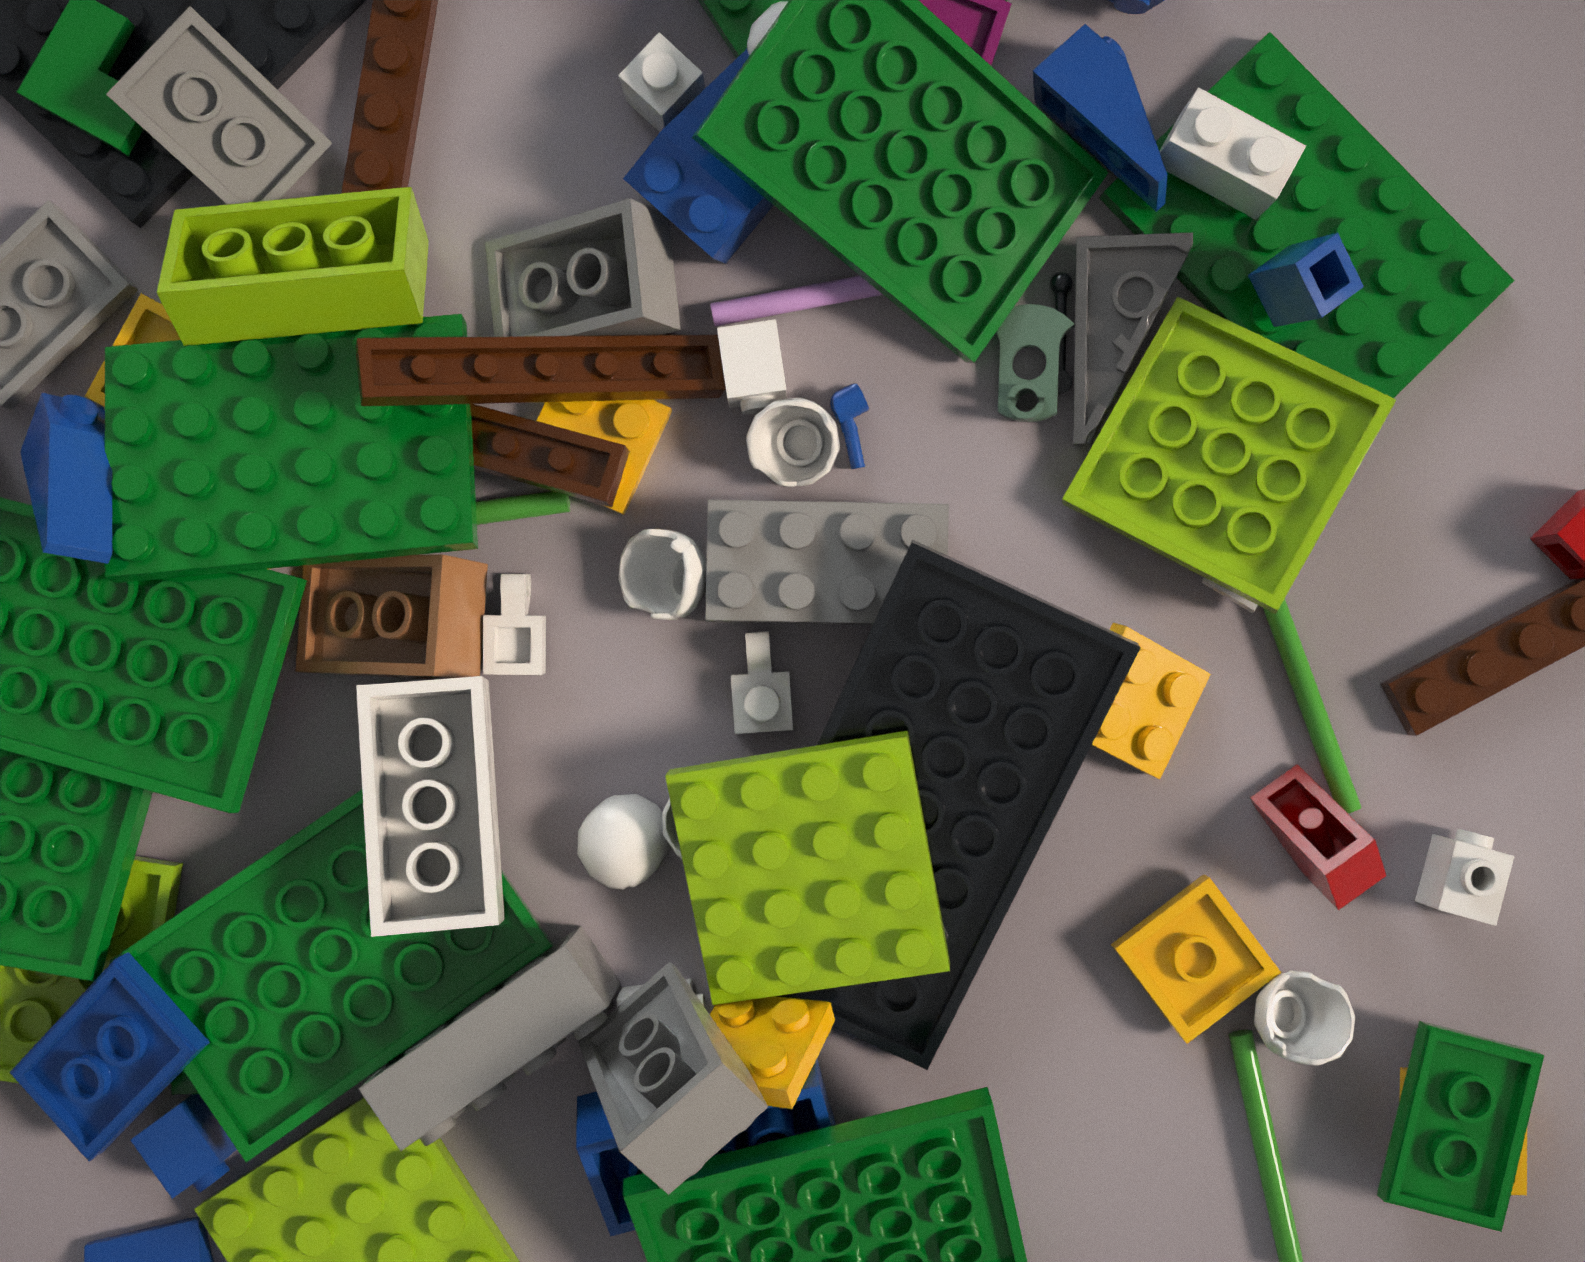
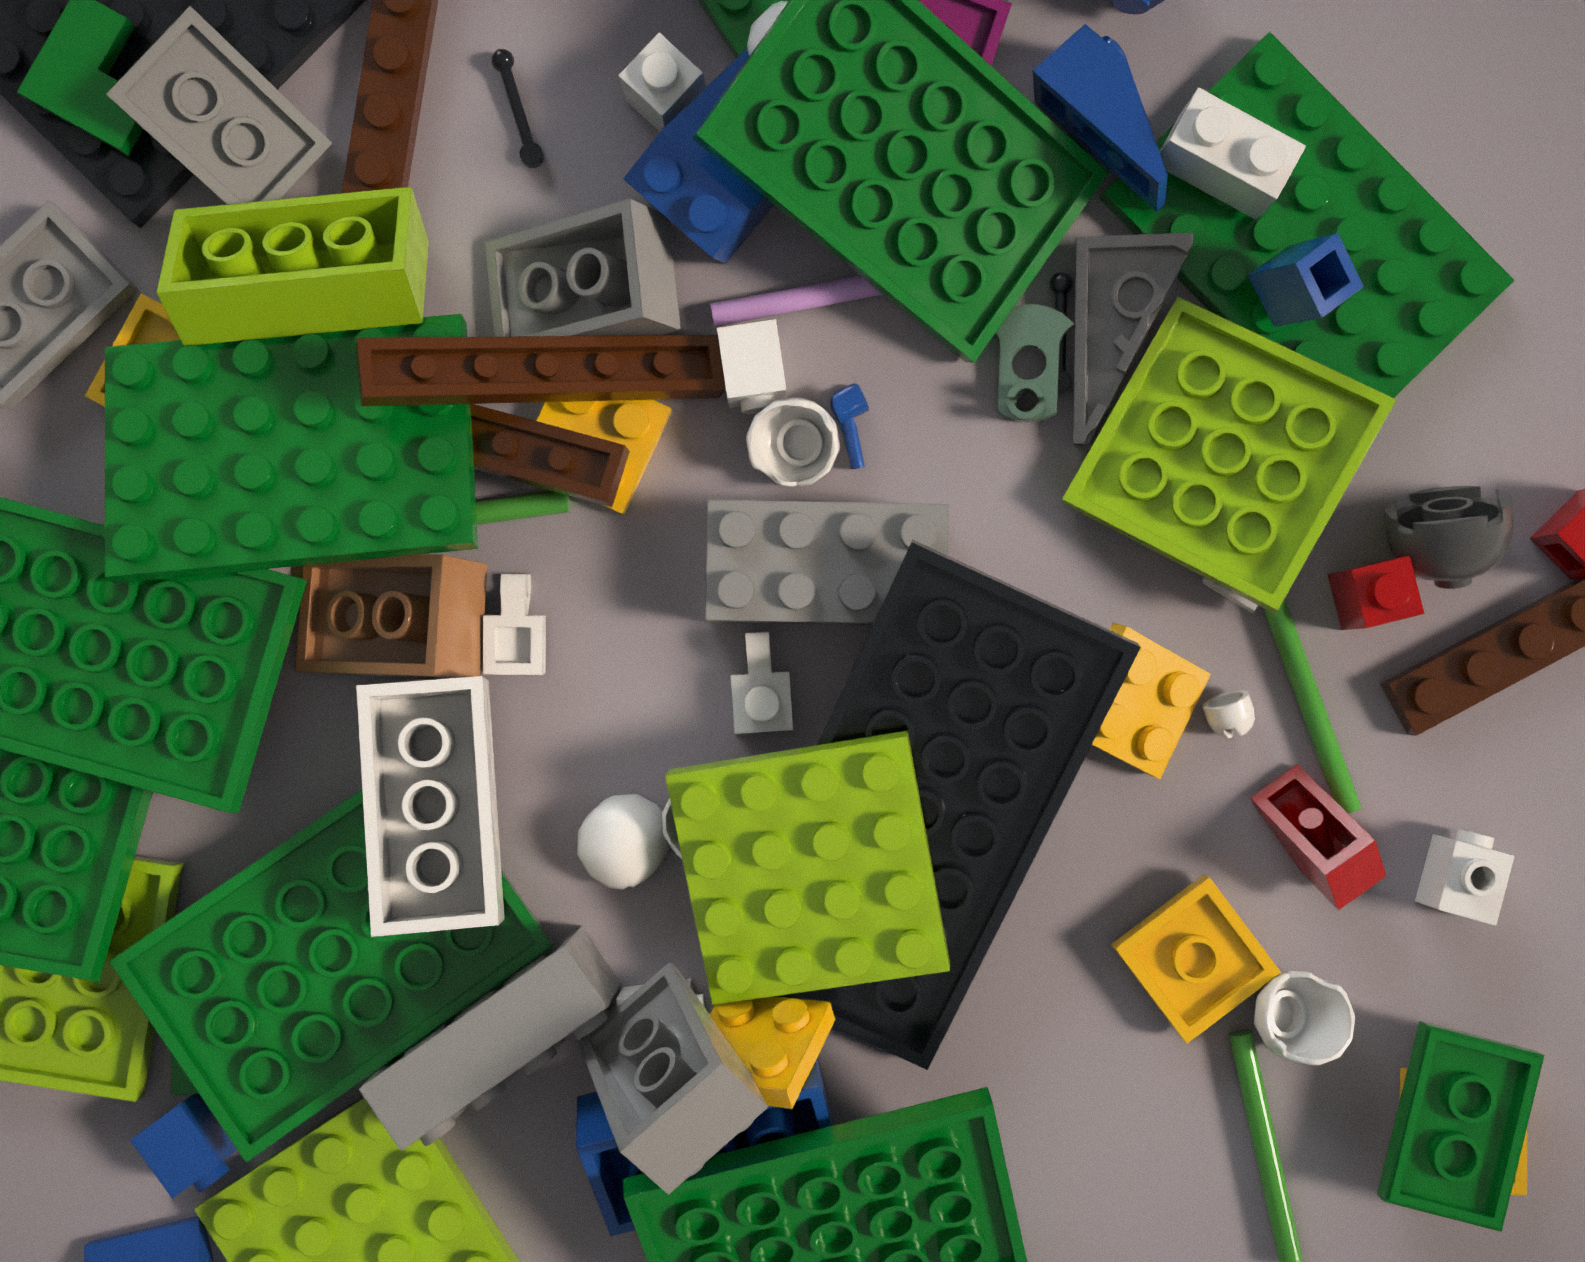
blue tile [9,952,210,1162] -> none
blue slope [20,393,112,564] -> none
white hair [618,529,707,620] -> none
none -> black hinge [491,49,544,168]
none -> white hinge [1202,690,1255,739]
none -> red brick [1327,555,1425,630]
none -> dark grey cylinder [1384,486,1514,589]

